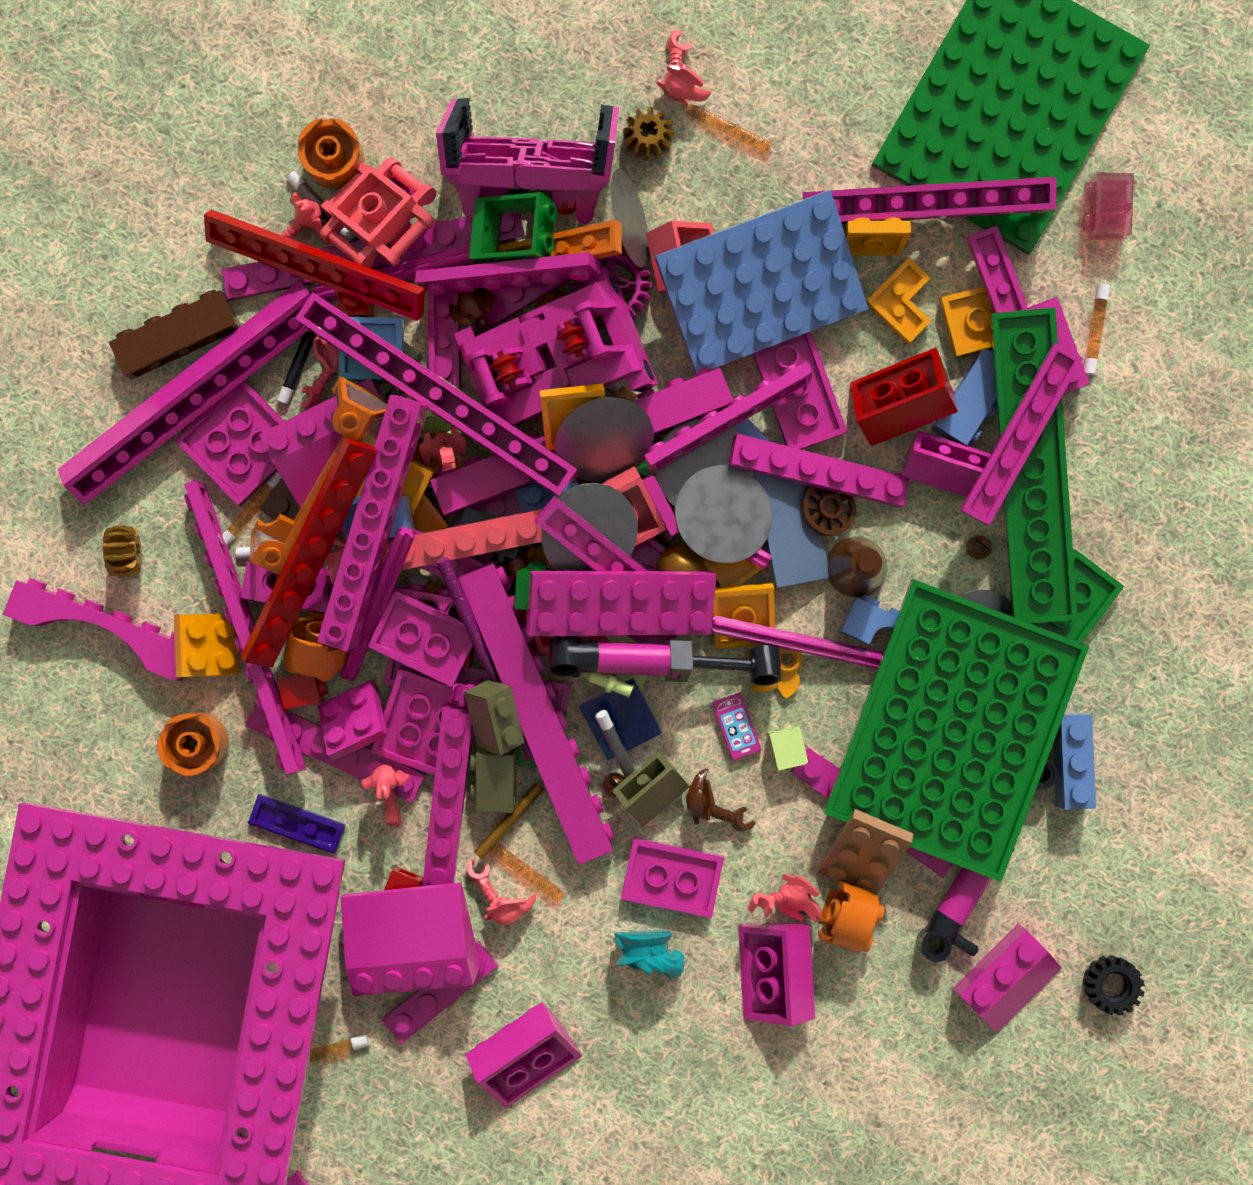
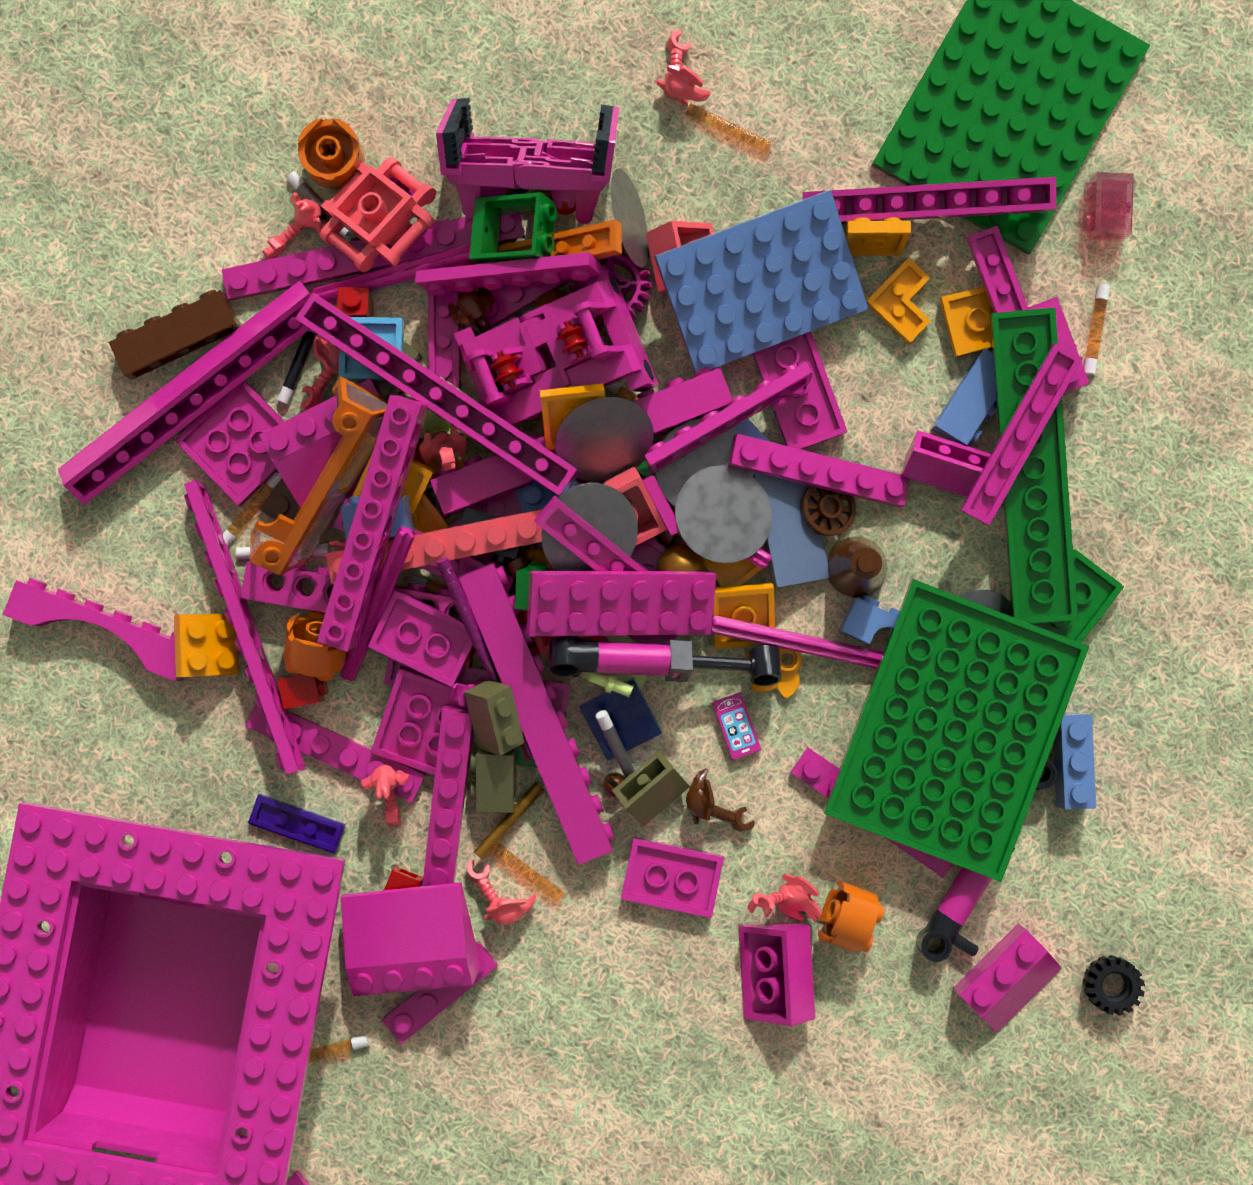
pearl gold gear [102,525,142,577] -> none
orange brick [157,712,229,776] -> none
red plate [204,209,425,321] -> none
red plate [241,438,378,668] -> none
dark pink plate [318,680,388,761] -> none
dark pink slope [465,1002,582,1109] -> none
teal piece [613,930,685,979] -> none
pearl gold gear [623,106,674,161] -> none
yellowish green panel [767,726,808,771] -> none
medium nougat plate [818,809,913,894] -> none
red slope [850,347,958,446] -> none
reddish brown hinge [966,535,992,560] -> none

